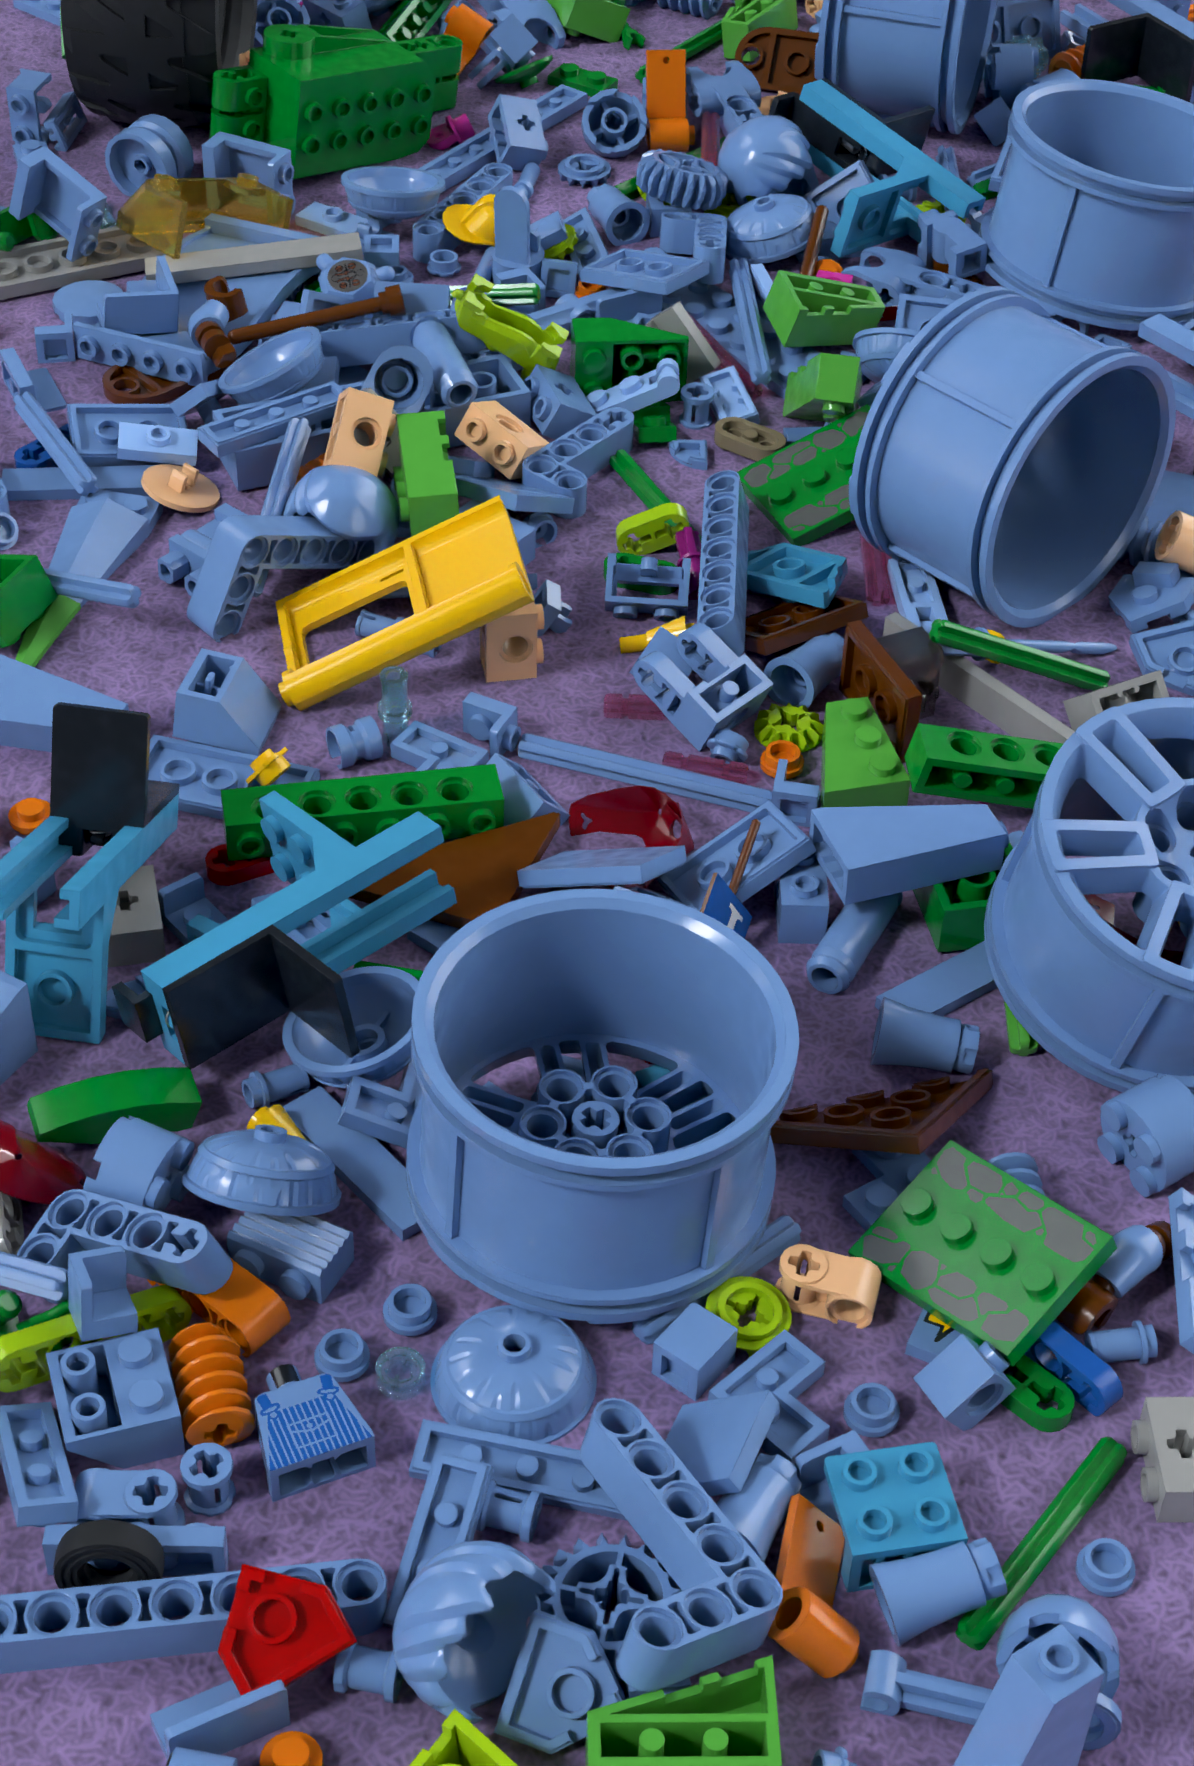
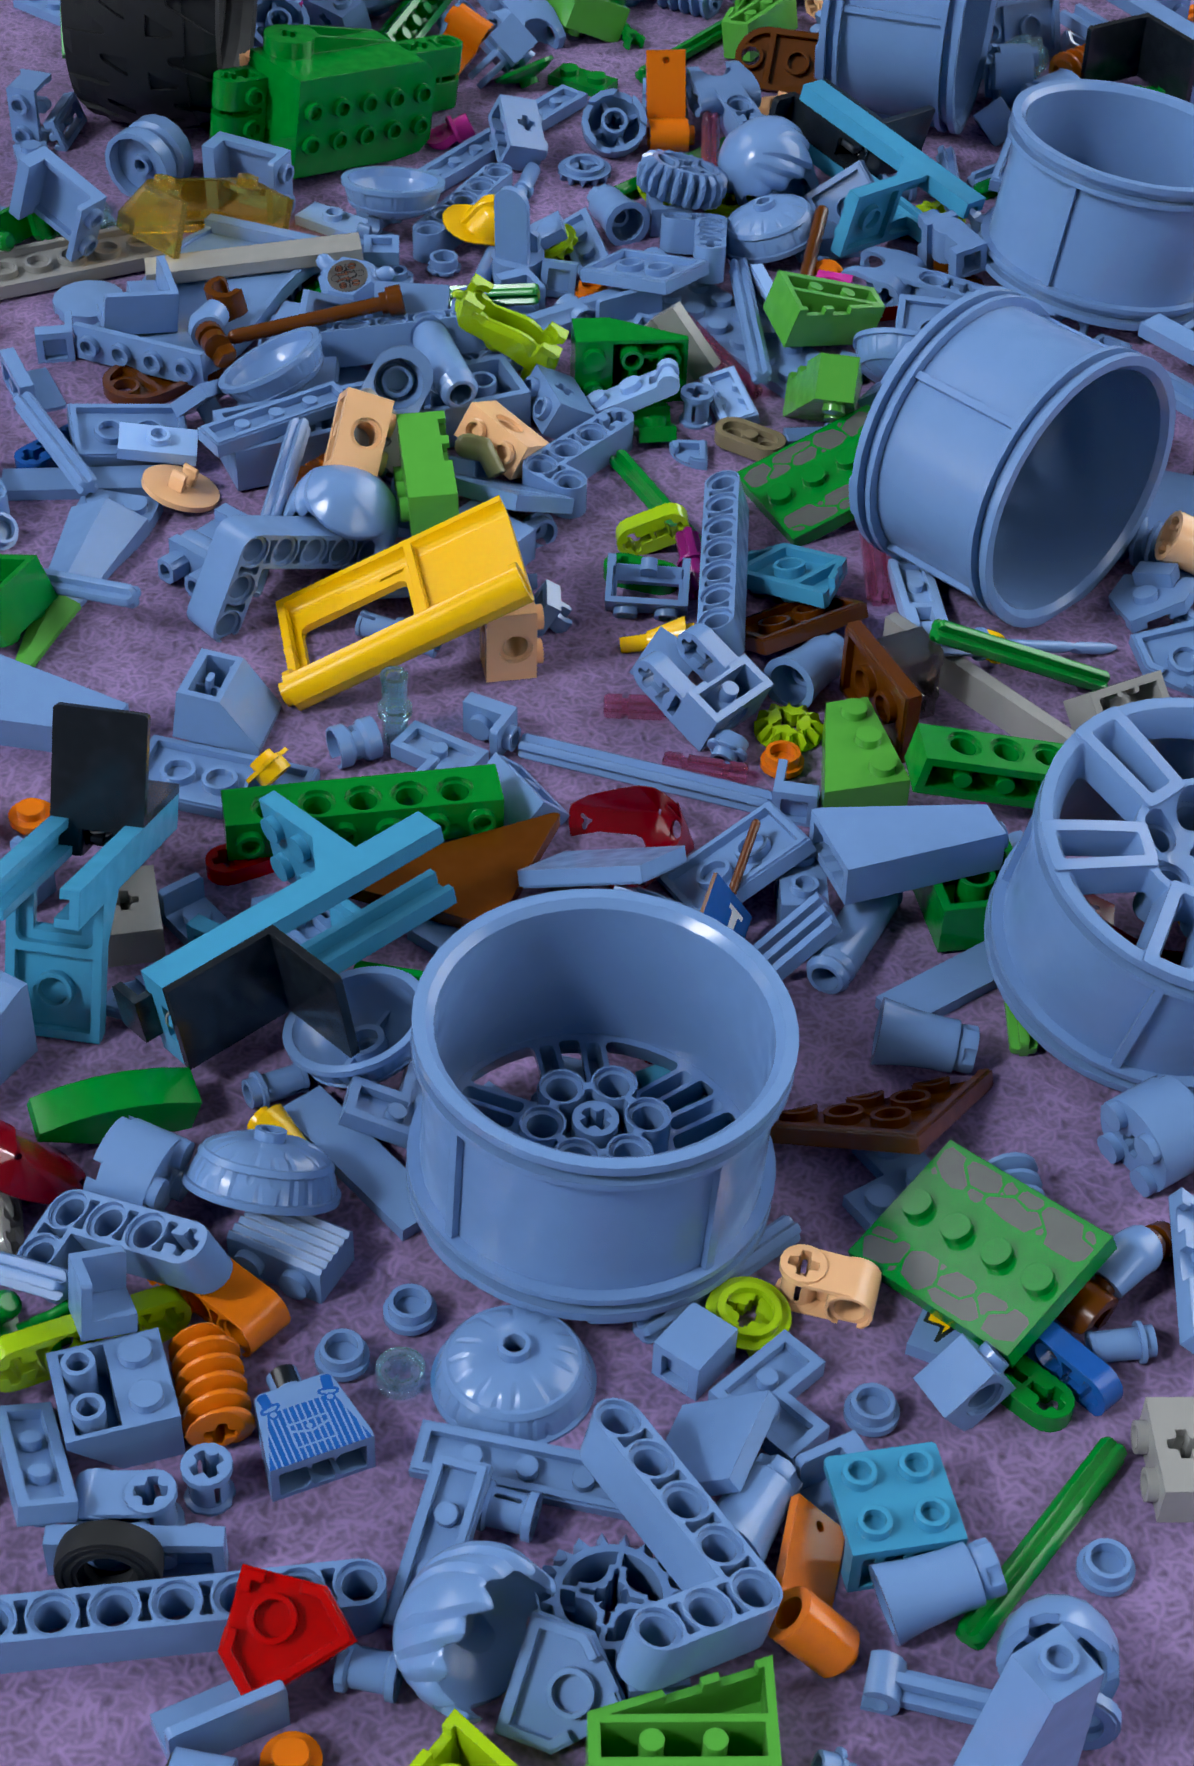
none -> olive arm [455,433,506,480]
none -> medium blue tile [753,891,842,980]

